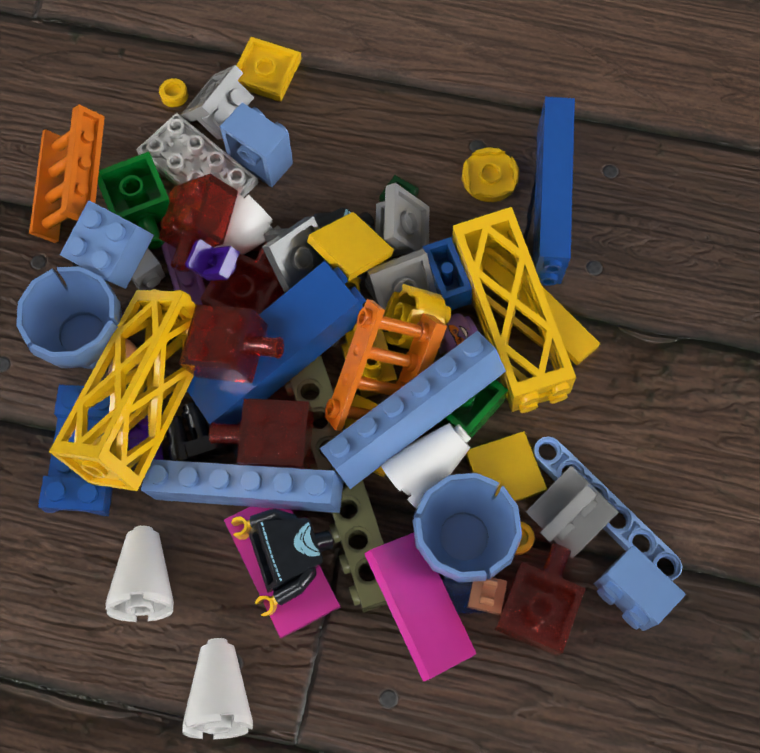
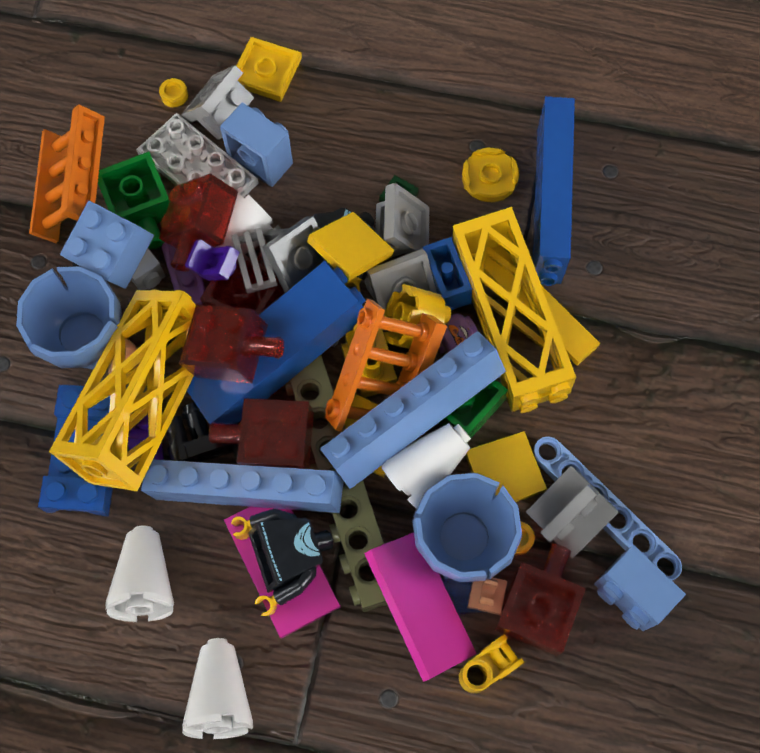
none -> light grey tile [231,228,277,294]
none -> yellow piece [459,634,525,693]

